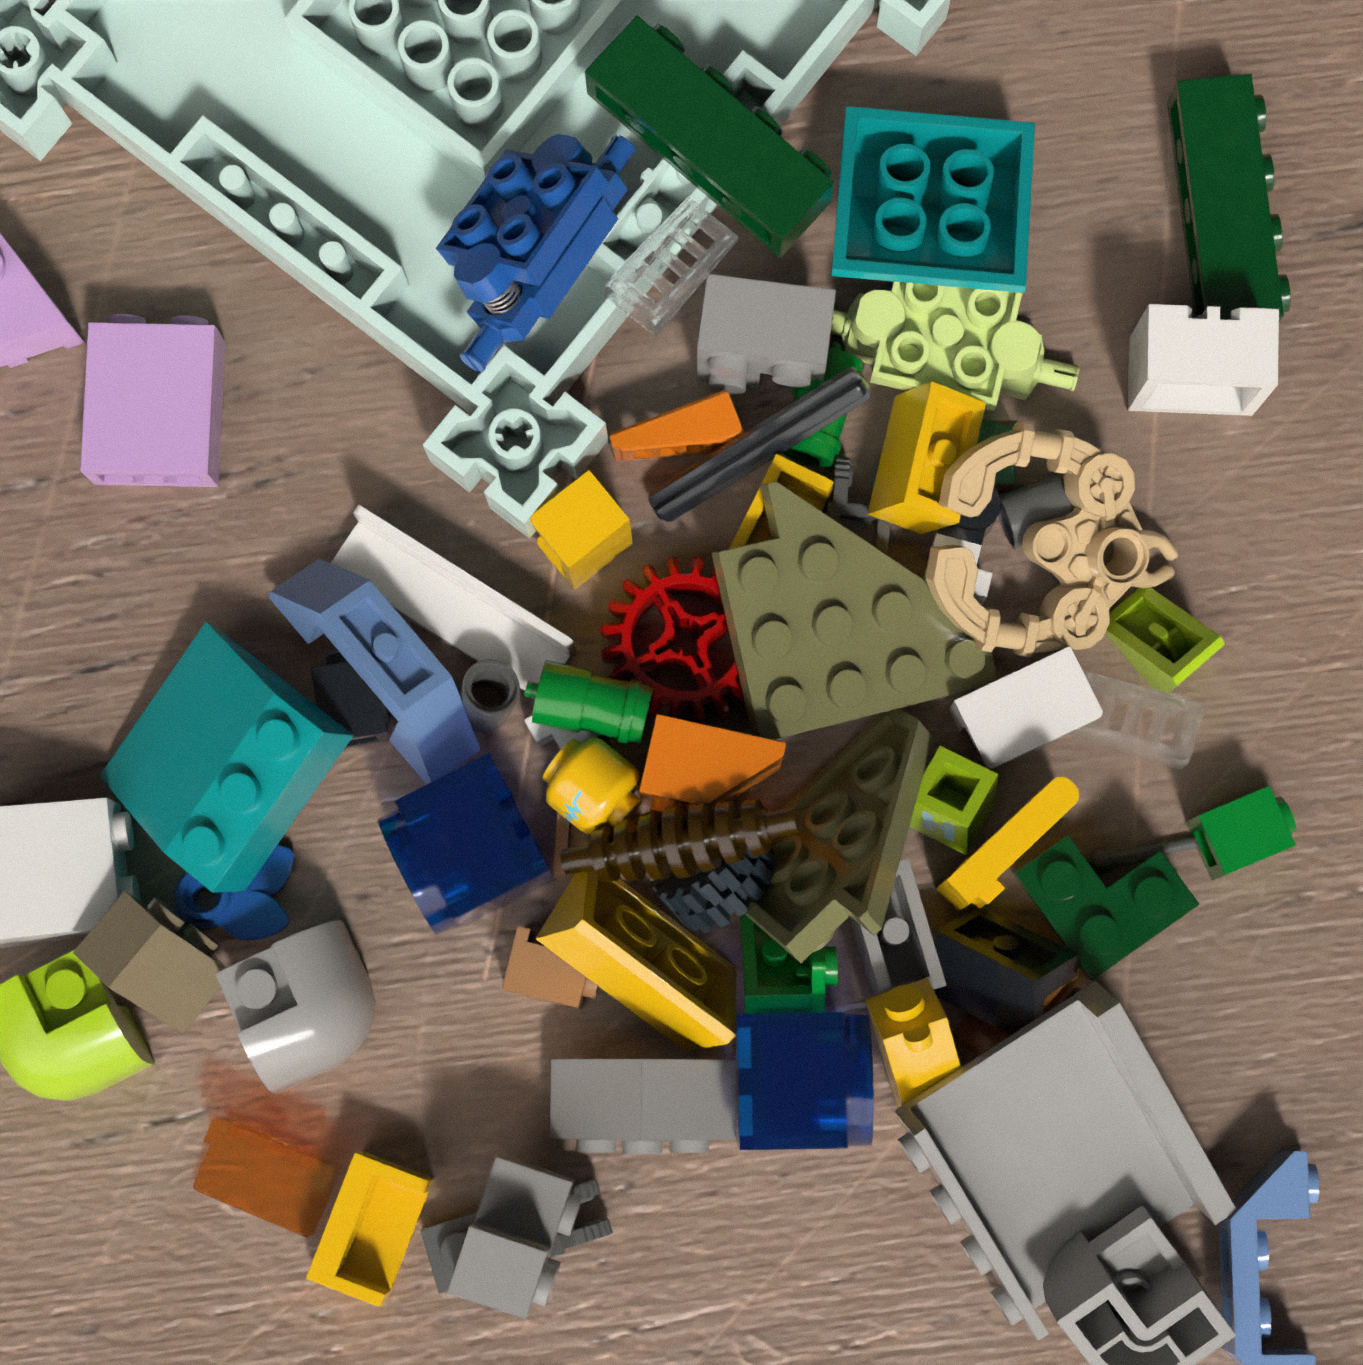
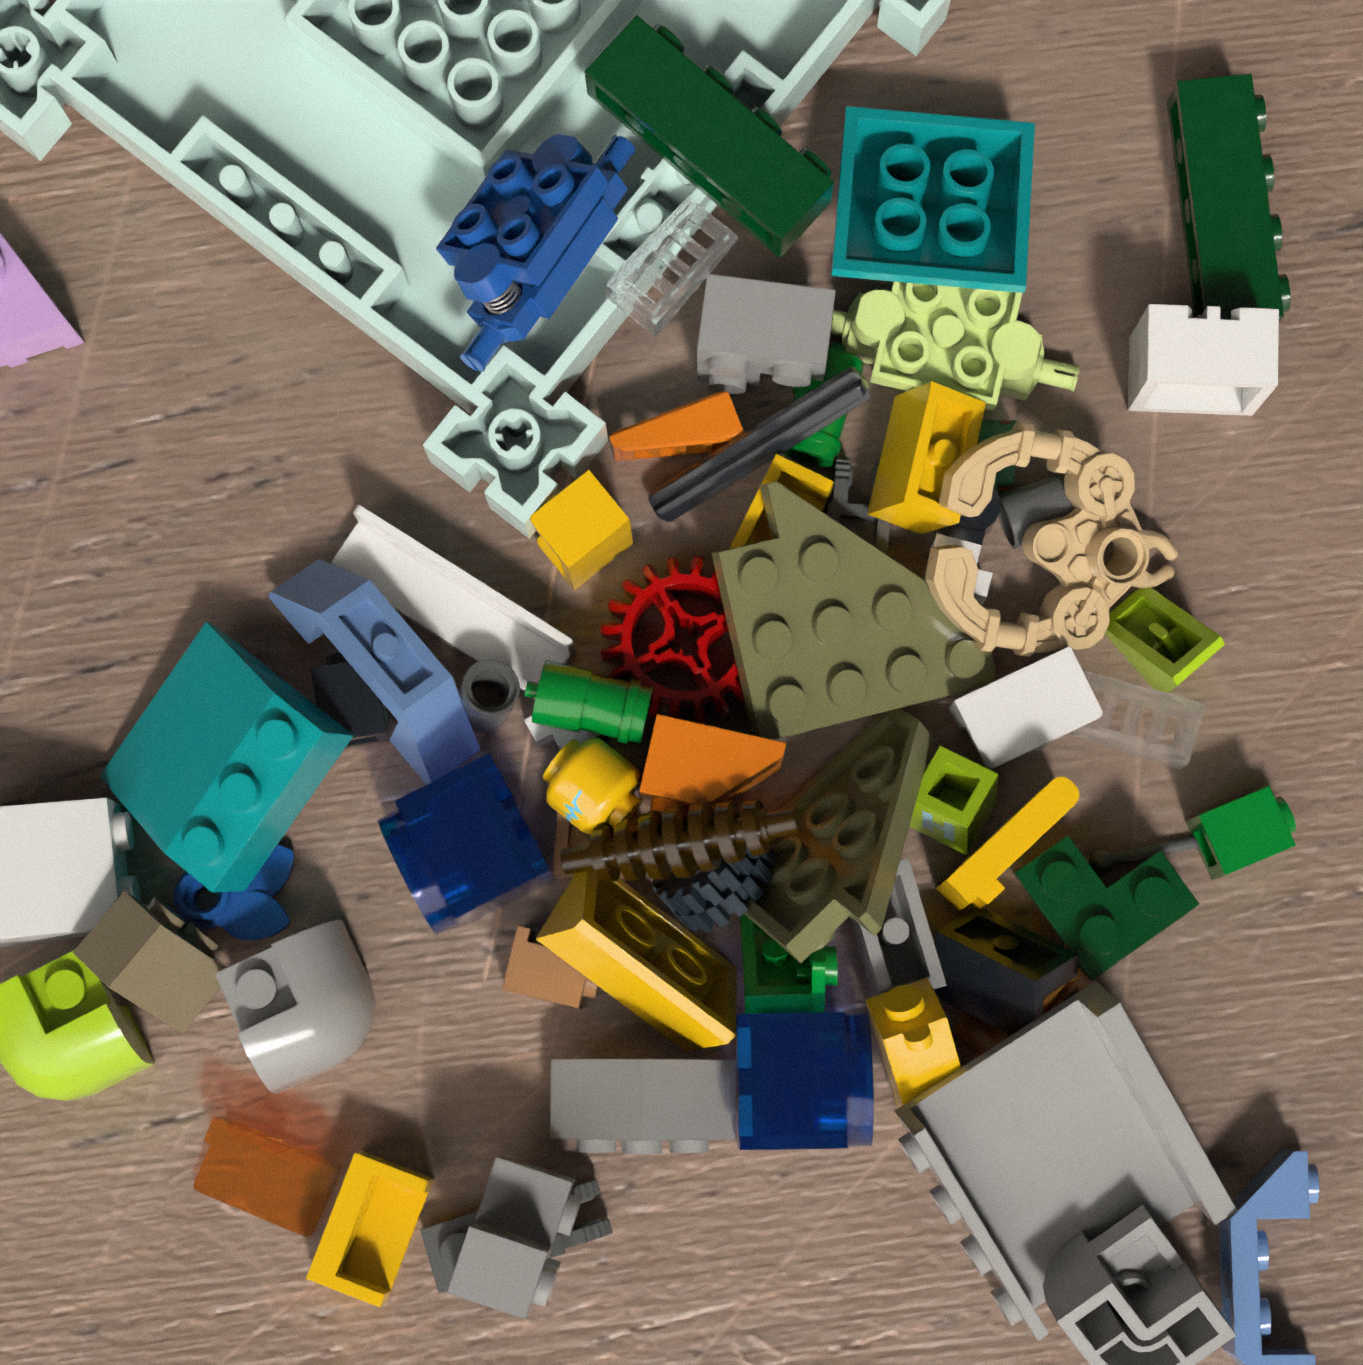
lavender brick [80,314,225,487] -> none

